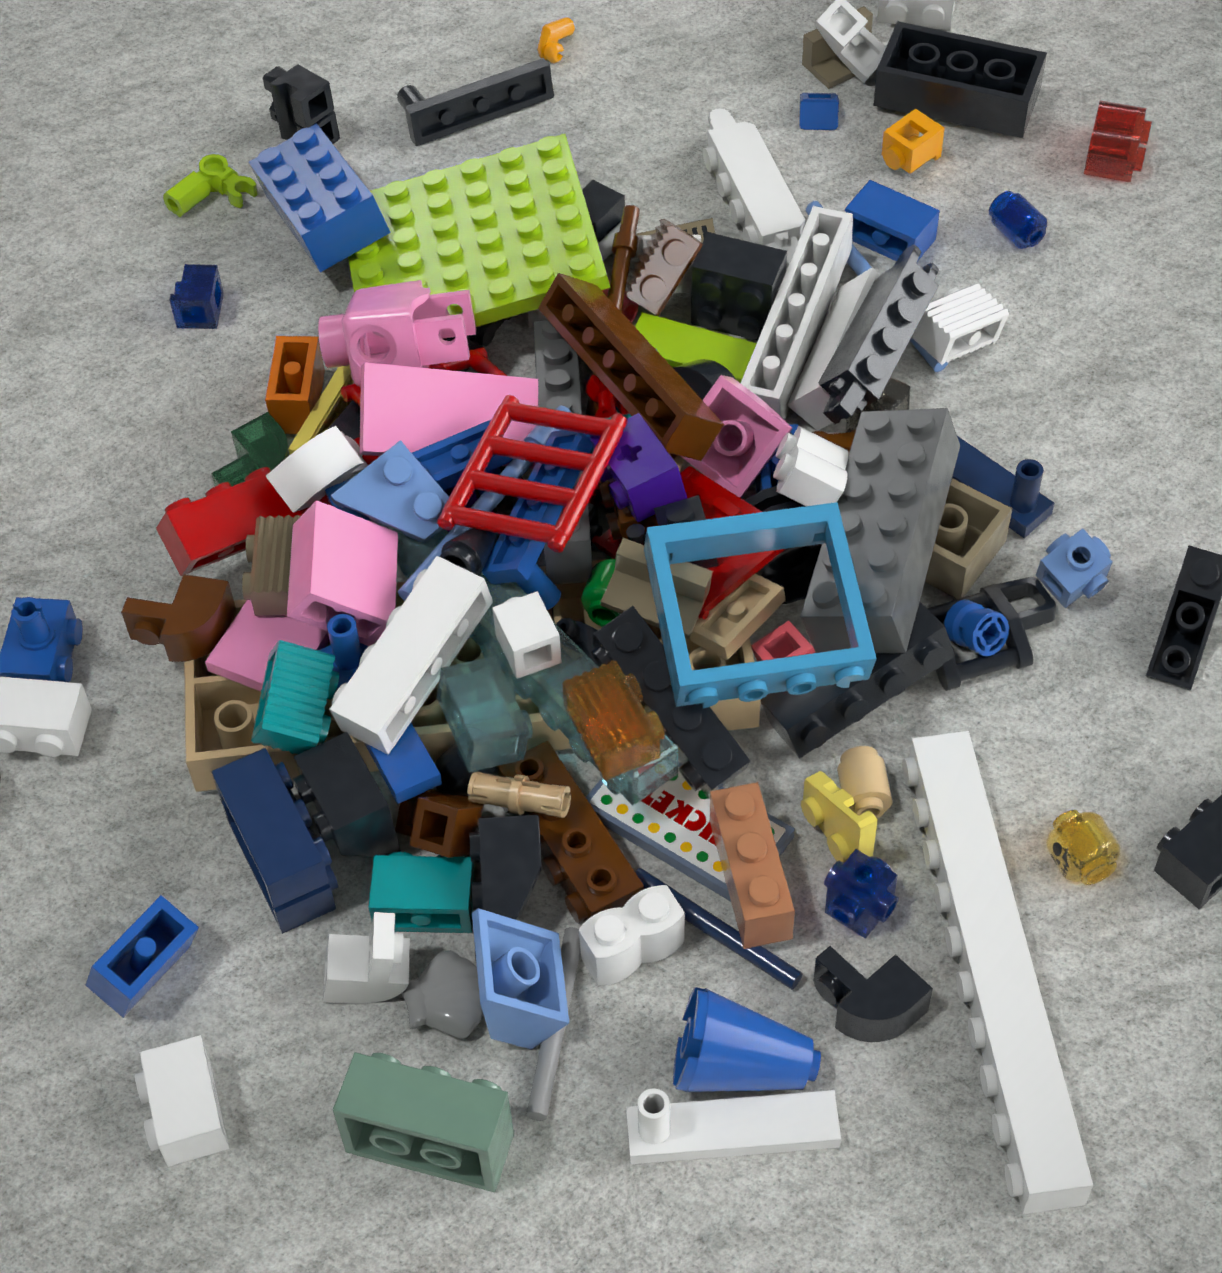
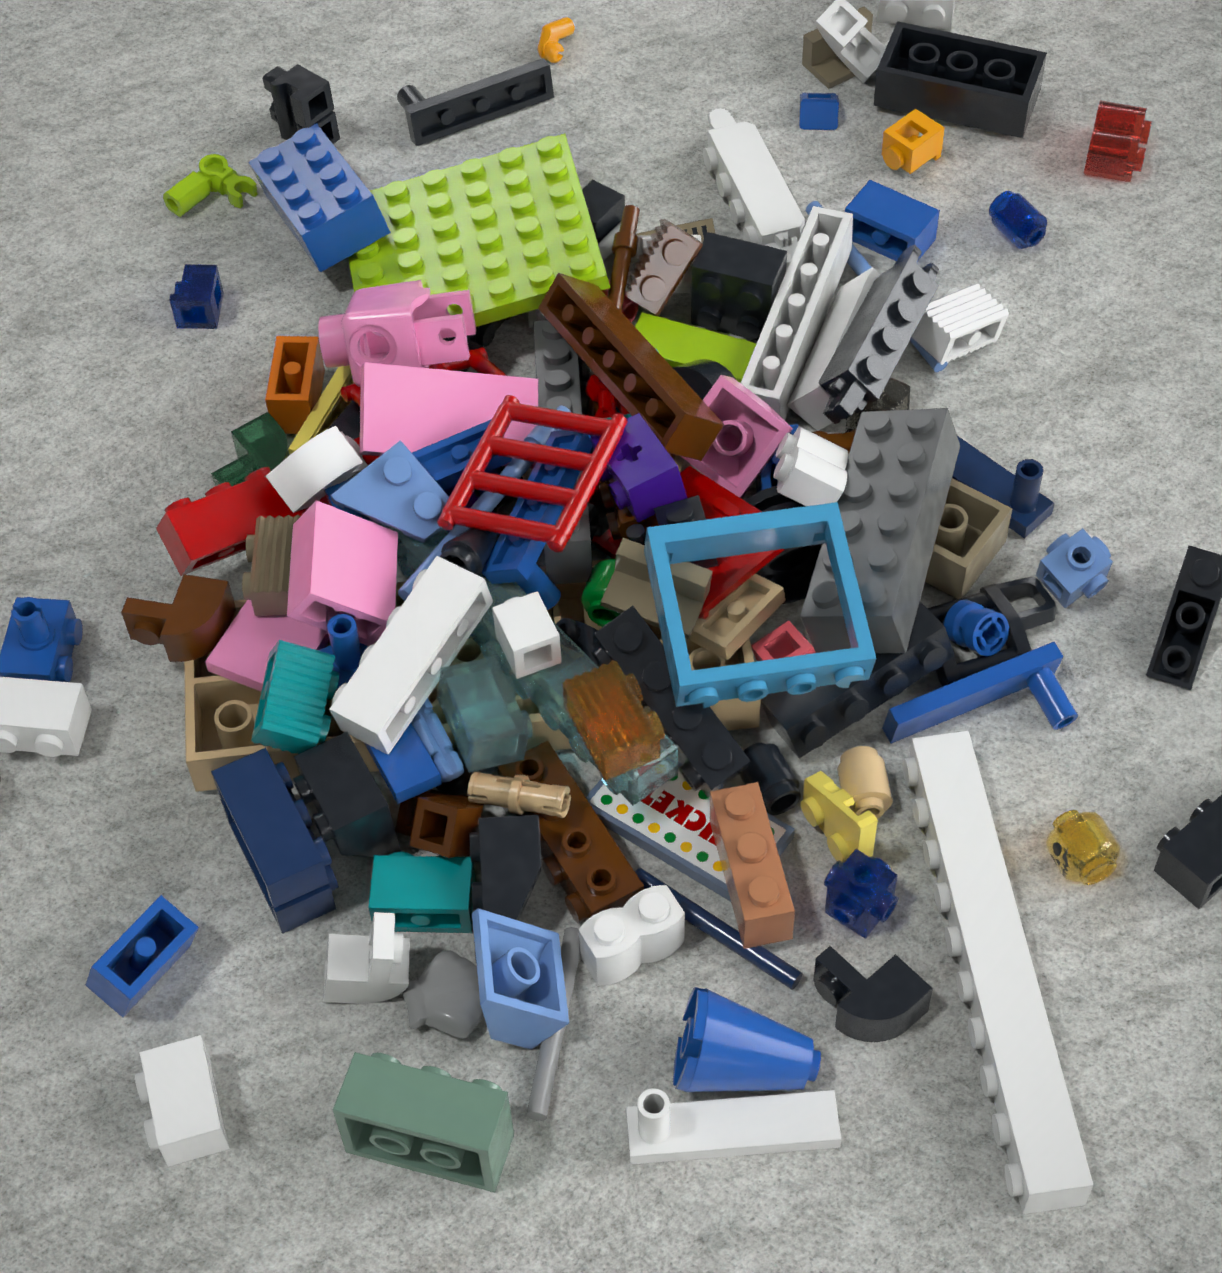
none -> medium blue axle [411,698,464,782]
none -> black brick [739,742,801,815]
none -> blue piece [882,642,1078,744]

